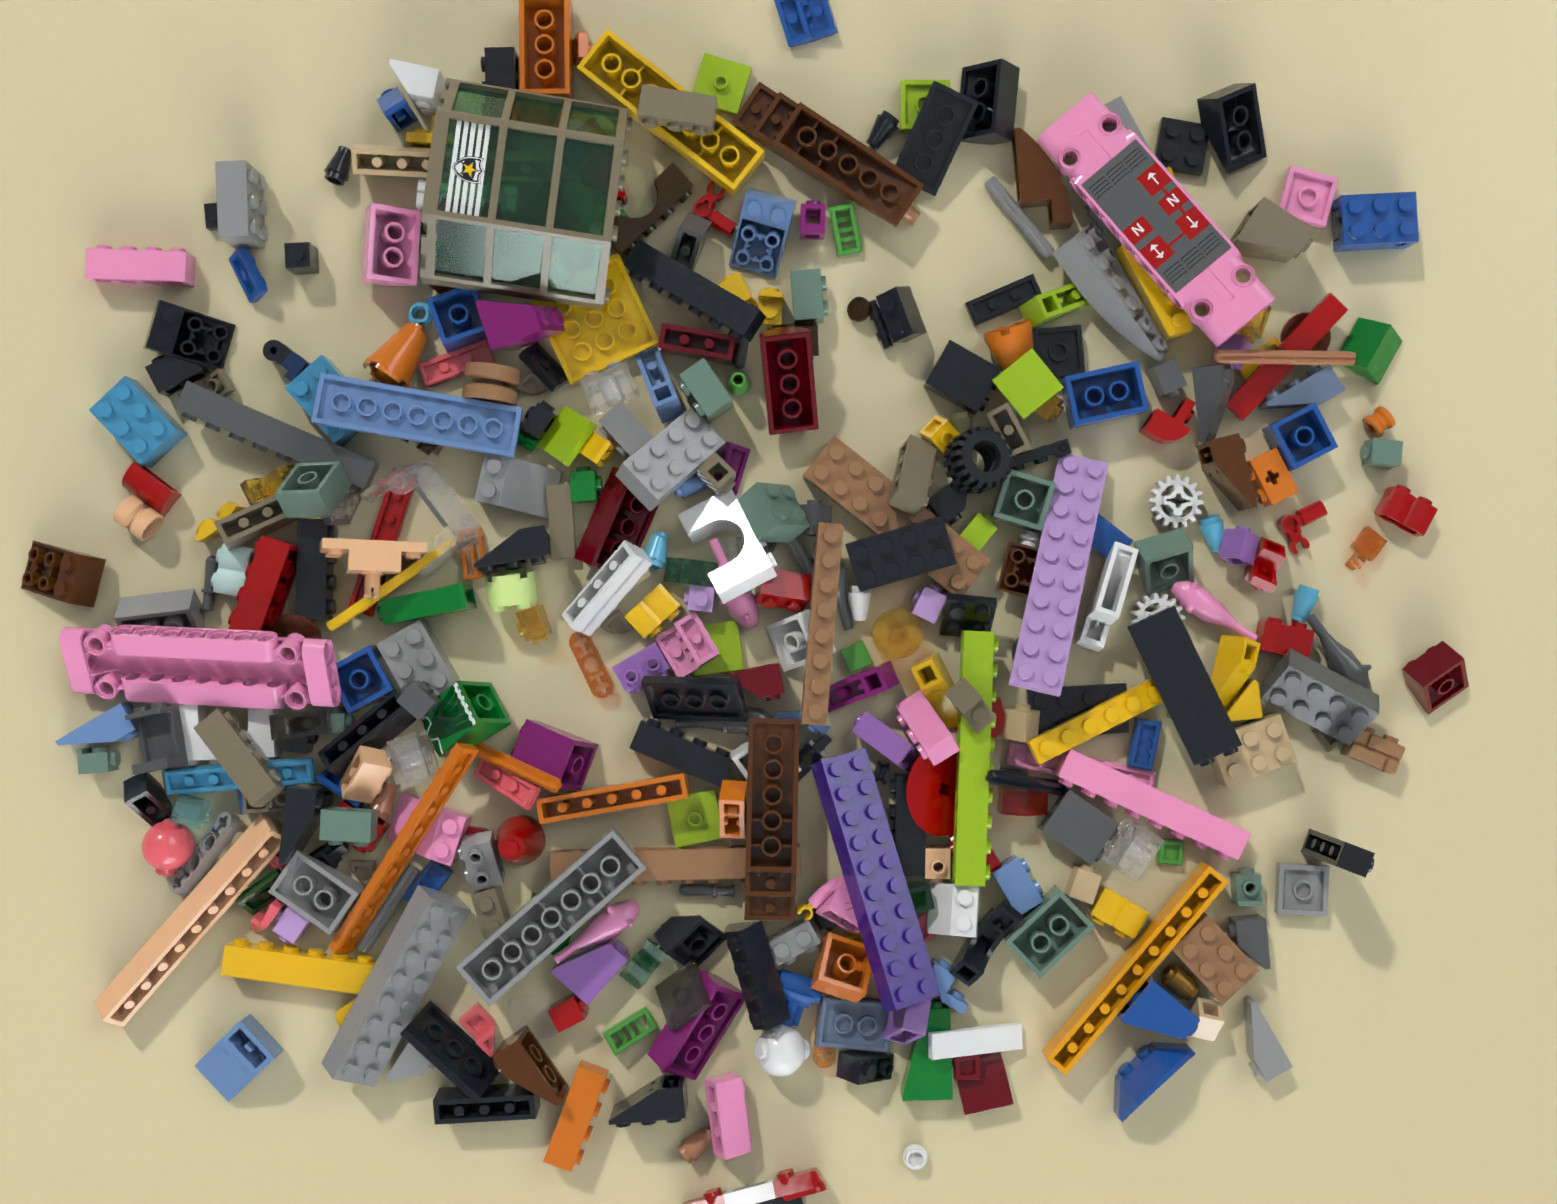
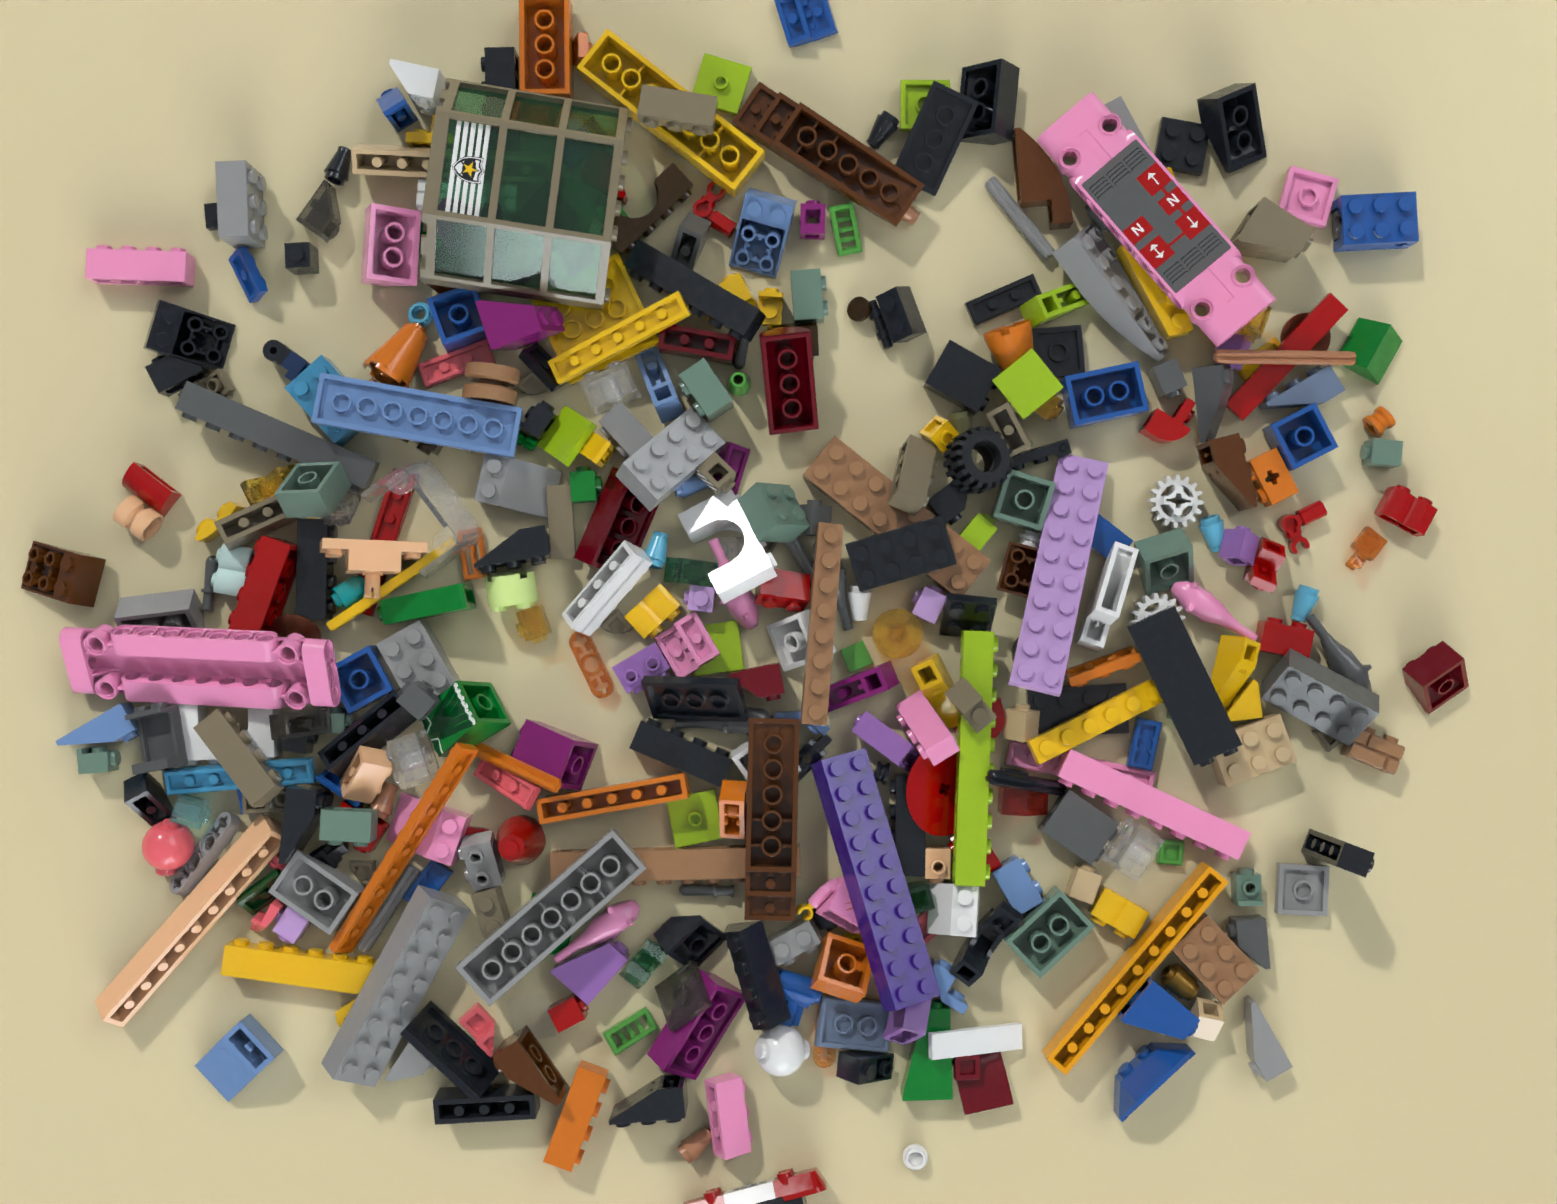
dark azure brick [89,376,188,467] -> none
none -> clear smoke slope [296,179,341,243]
none -> teal brick [331,575,365,610]
none -> yellow plate [547,291,691,385]
none -> orange plate [1064,646,1142,687]

